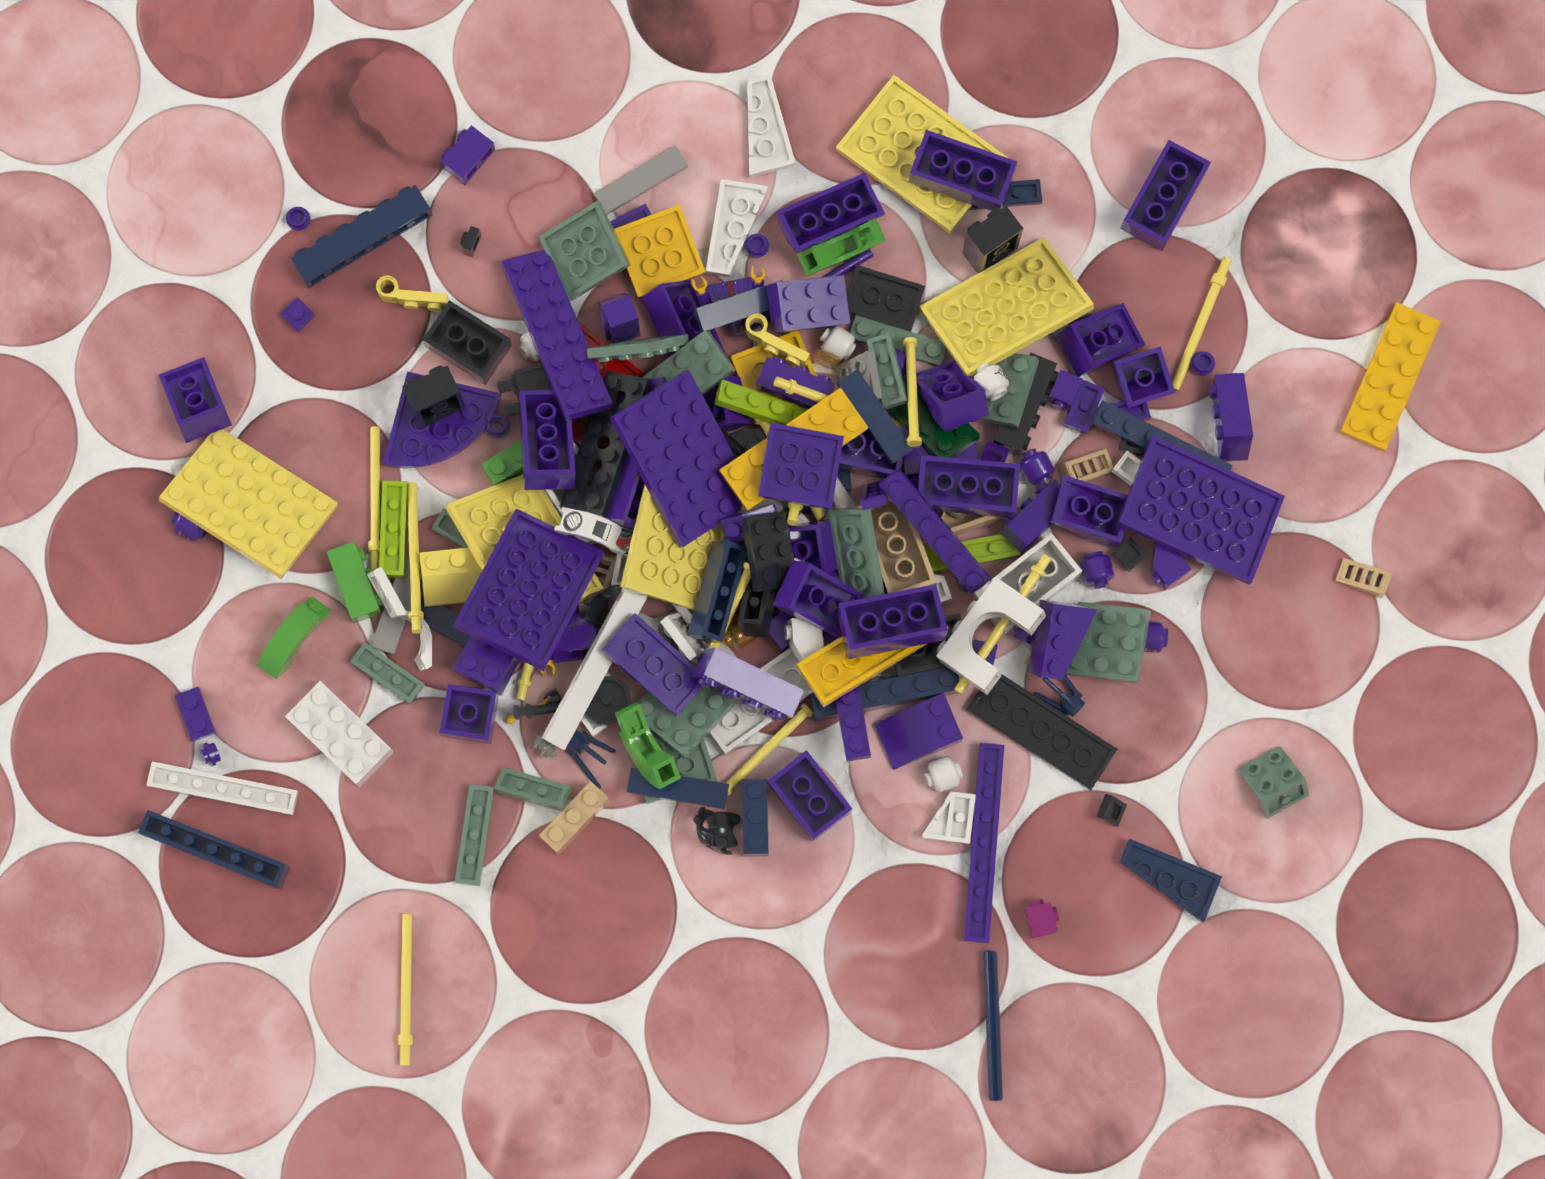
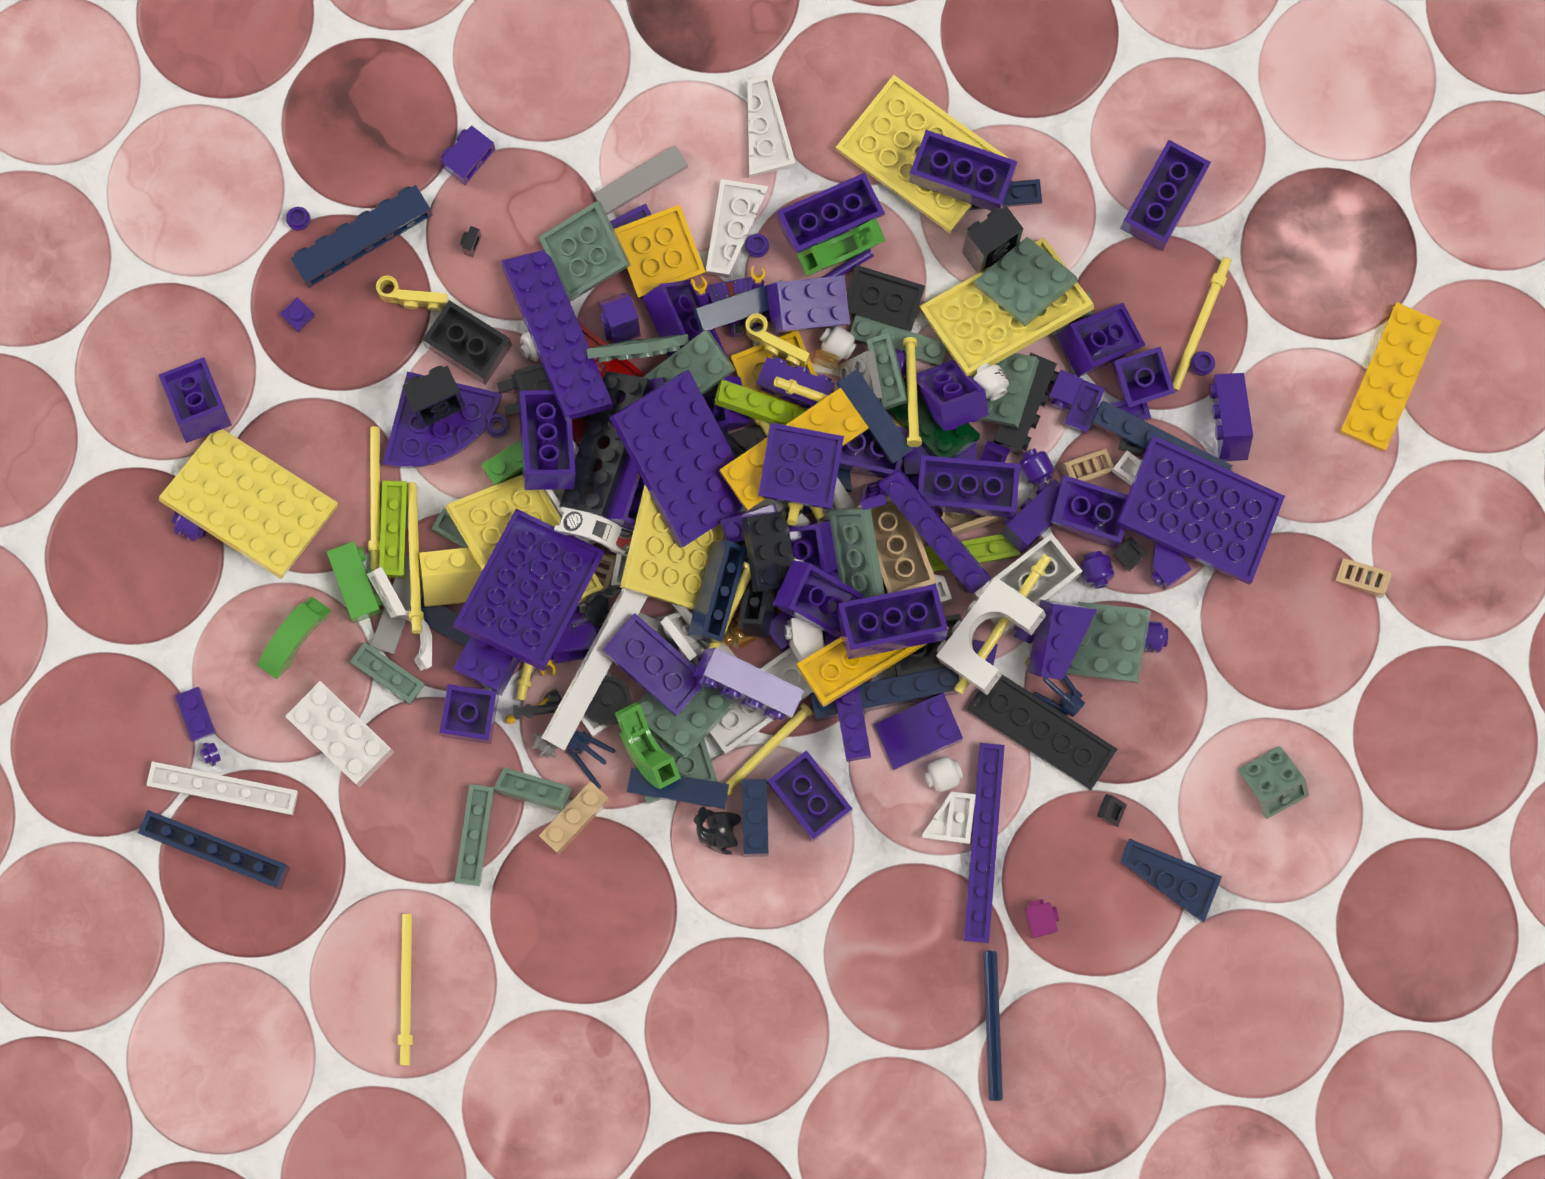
none -> sand green plate [974,237,1078,327]

